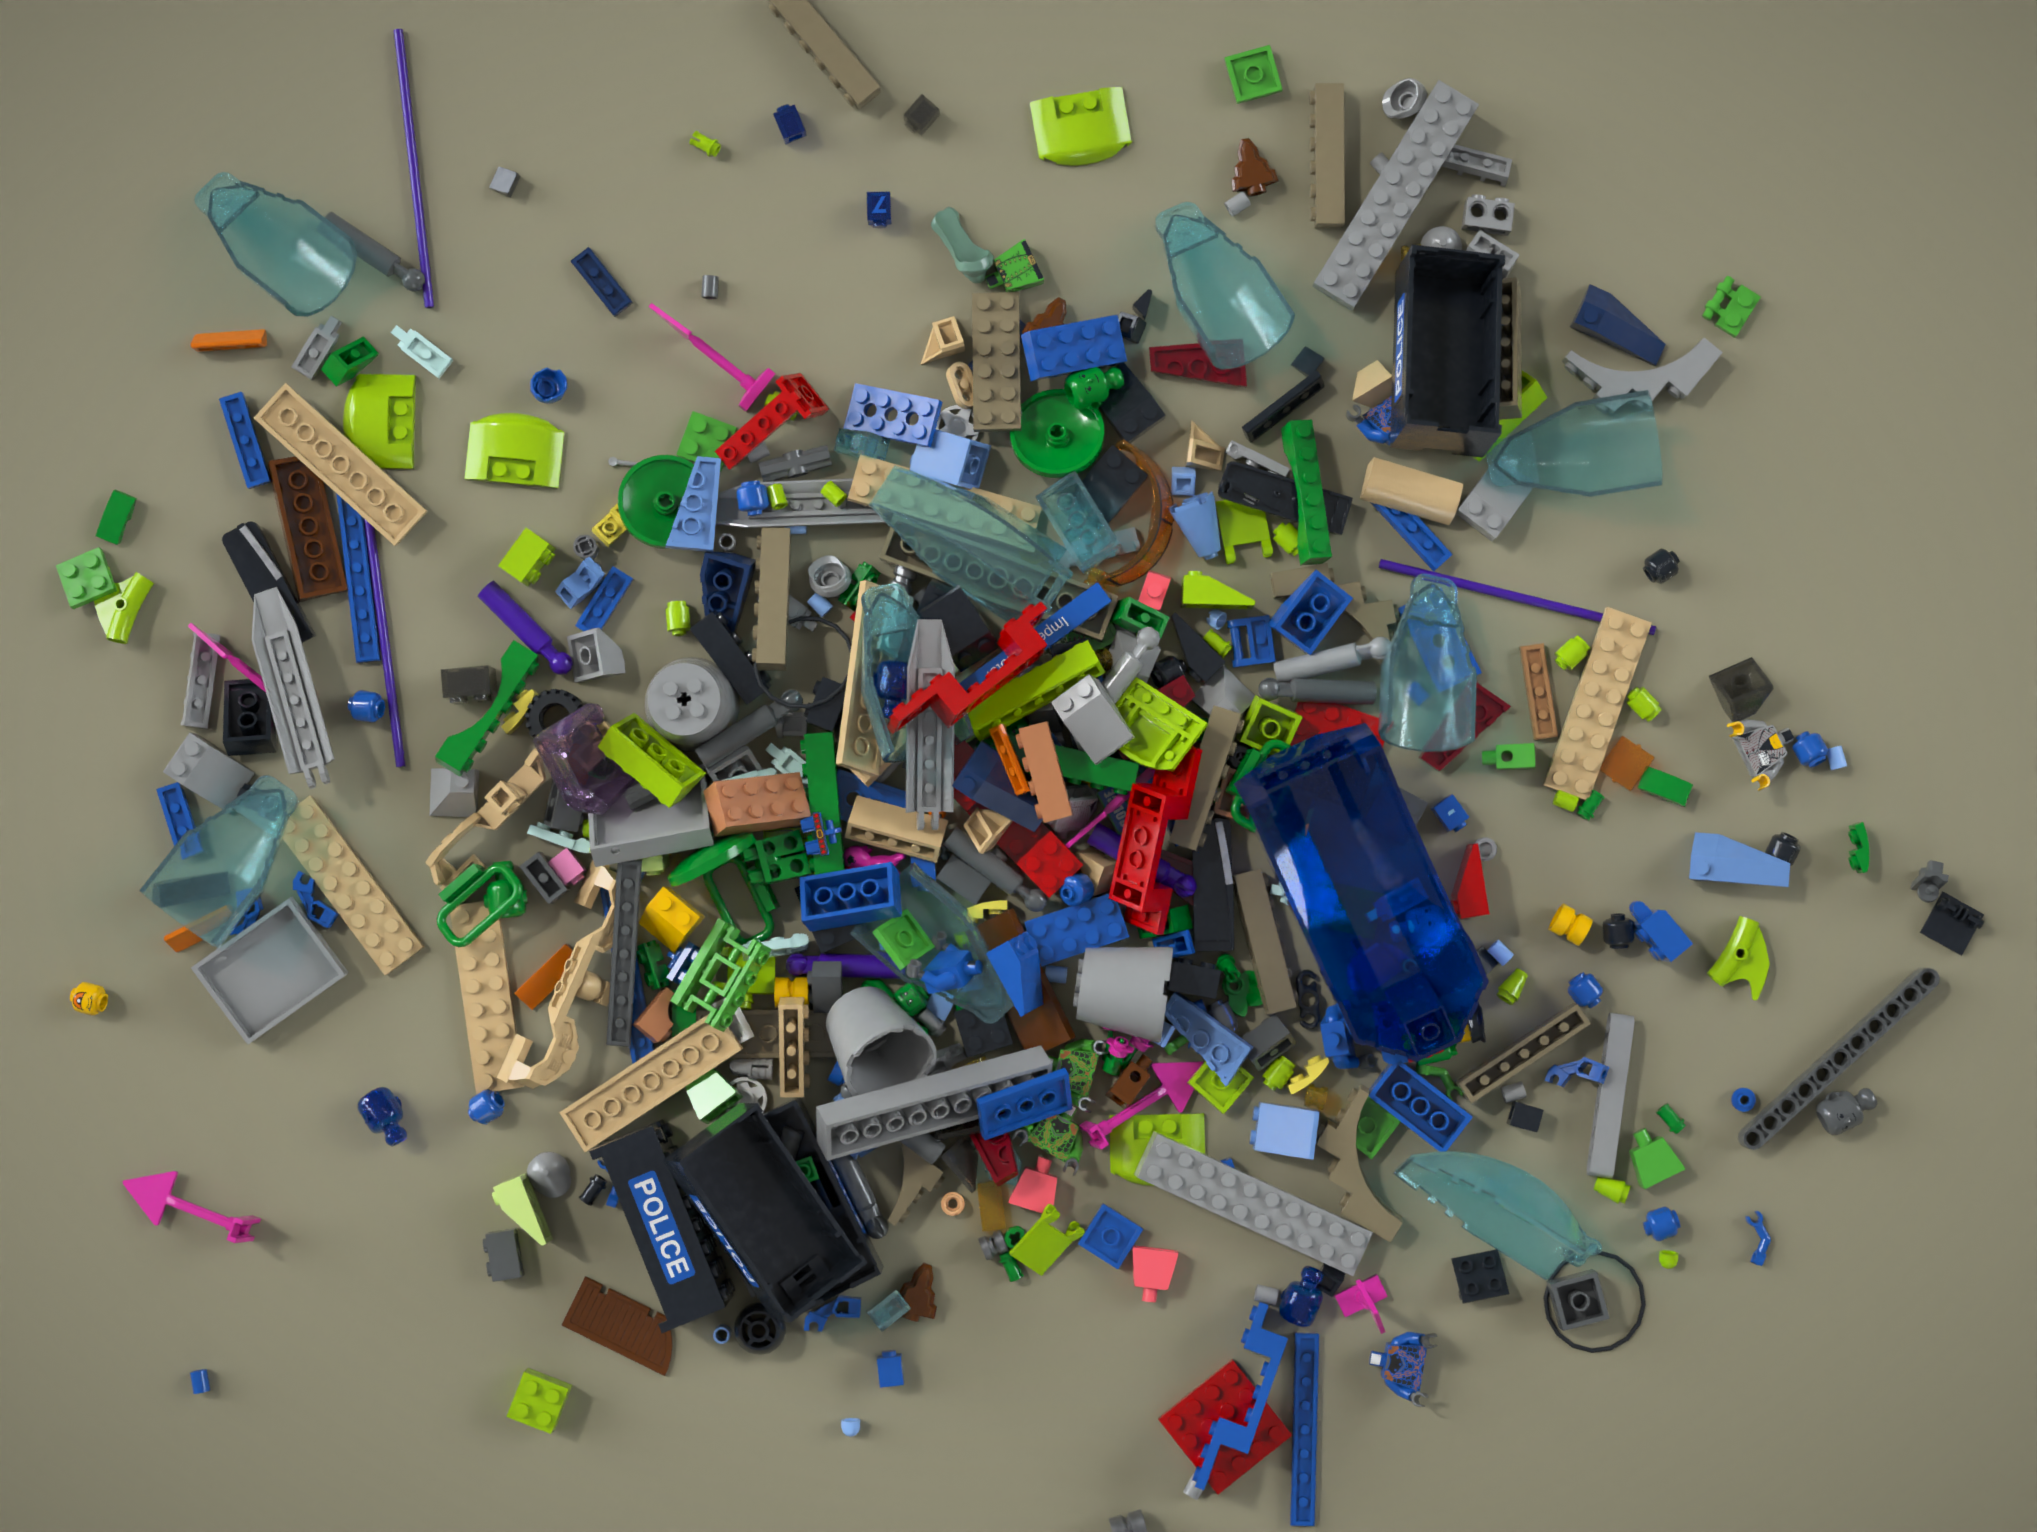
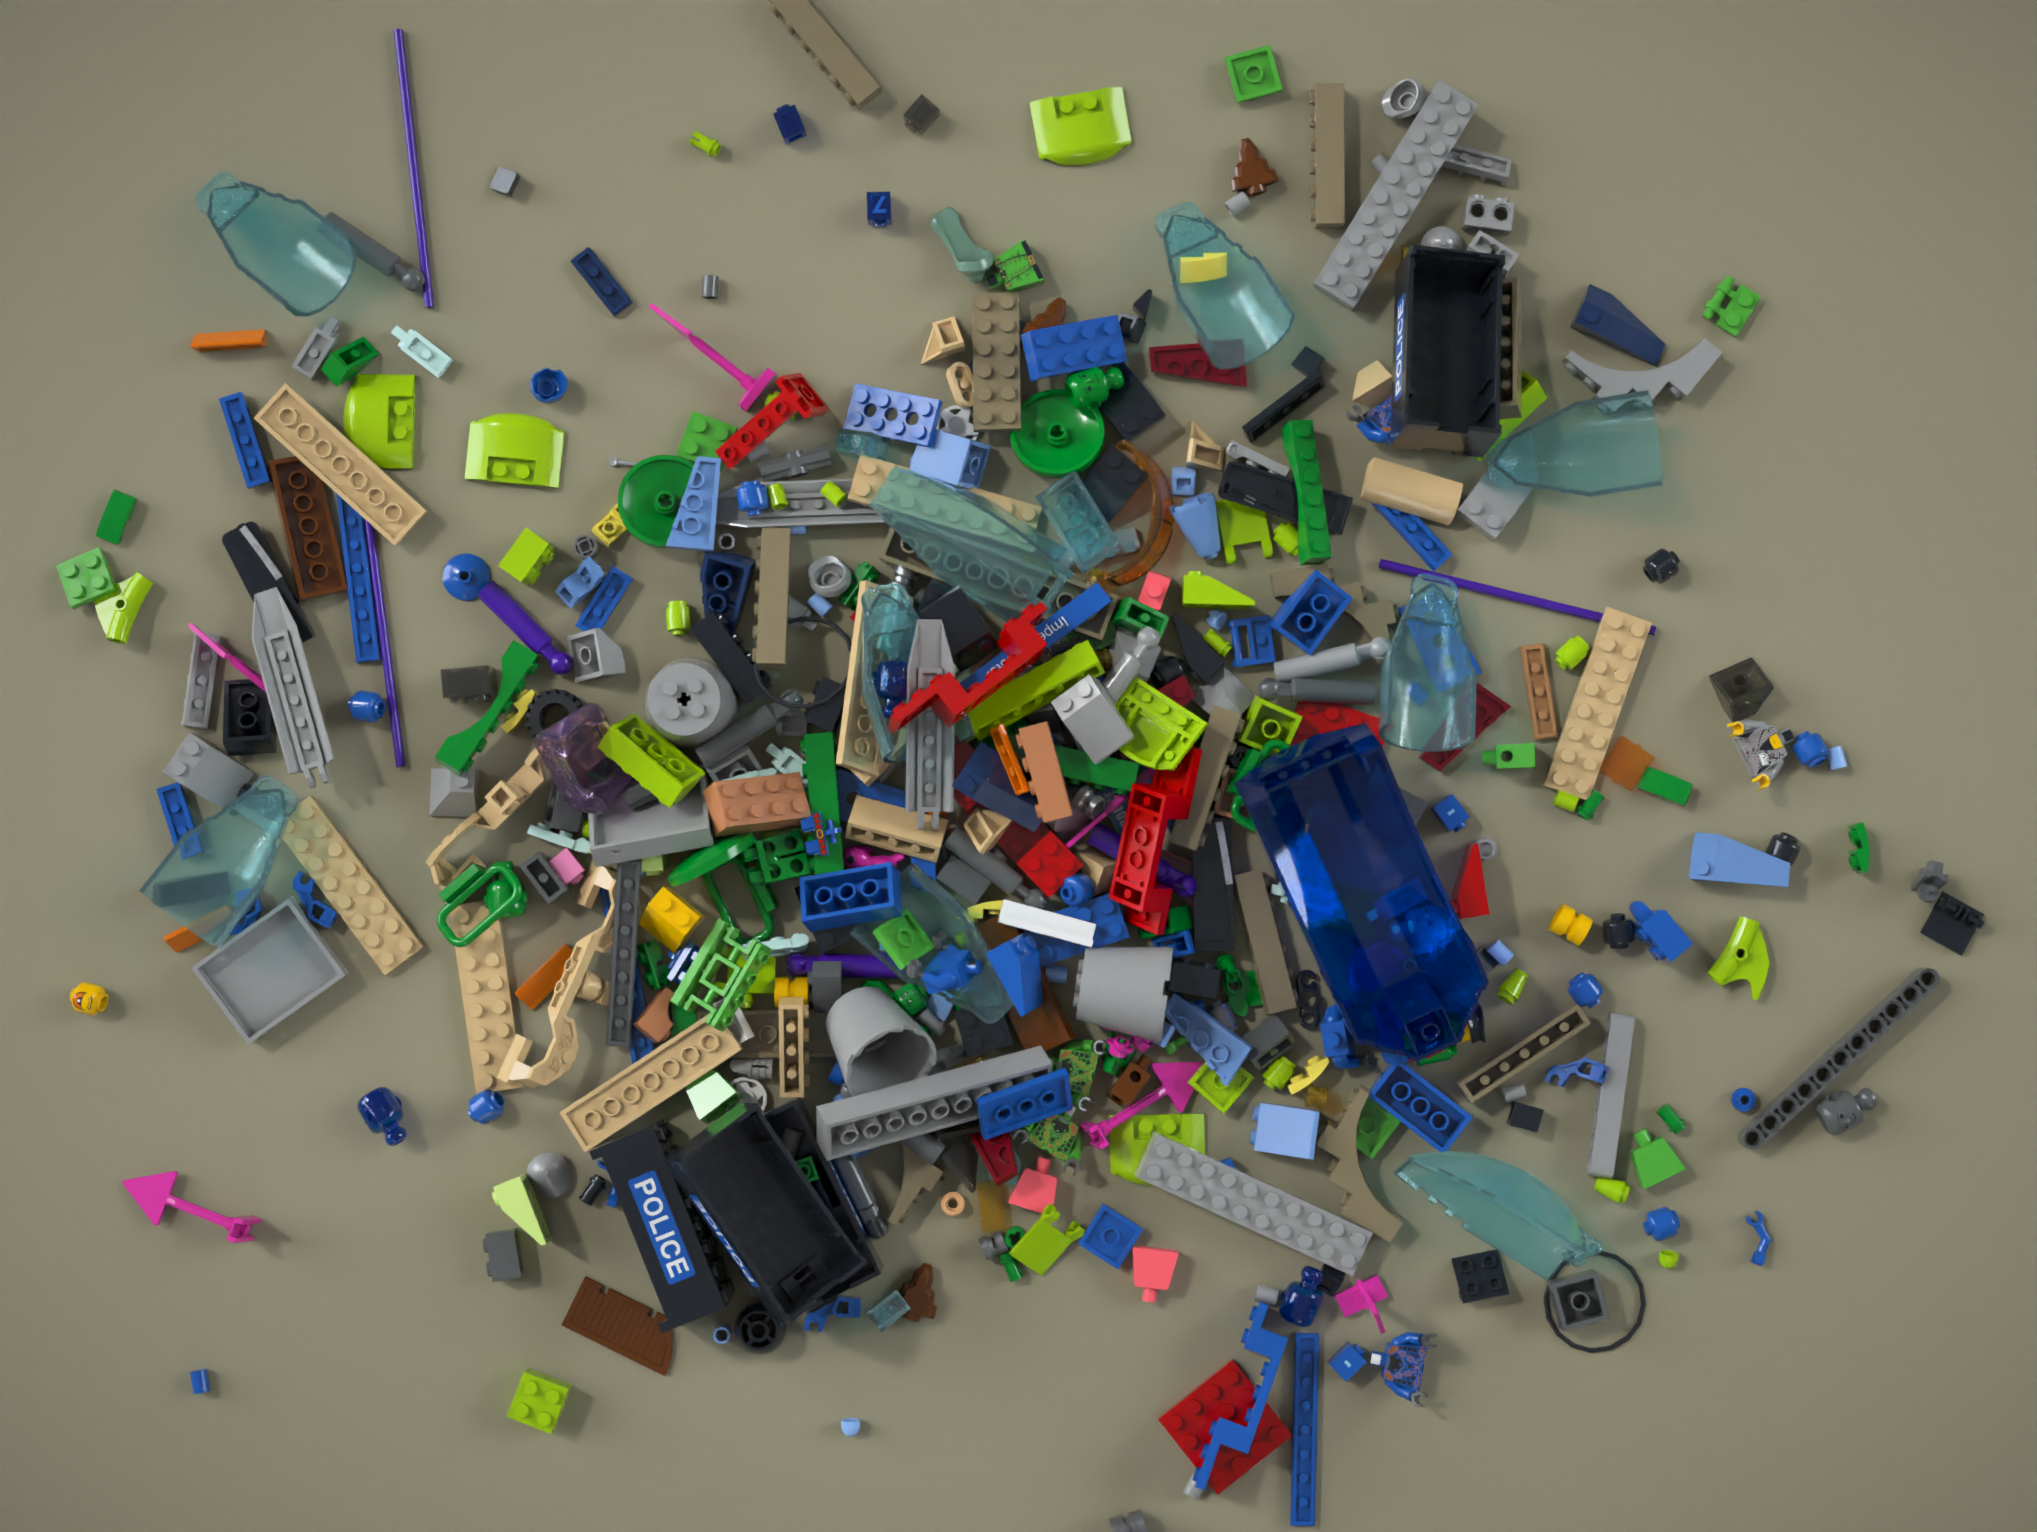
blue brick [877,1350,905,1388] -> none
bright green arm [1415,1063,1463,1101] -> none
lime brick [1626,687,1662,722] -> none
none -> blue dish [443,554,490,601]
none -> white fence [997,899,1096,947]
none -> flat silver wheel [1073,786,1106,819]
none -> light yellow slope [1180,253,1227,283]
none -> blue brick [1327,1342,1366,1382]

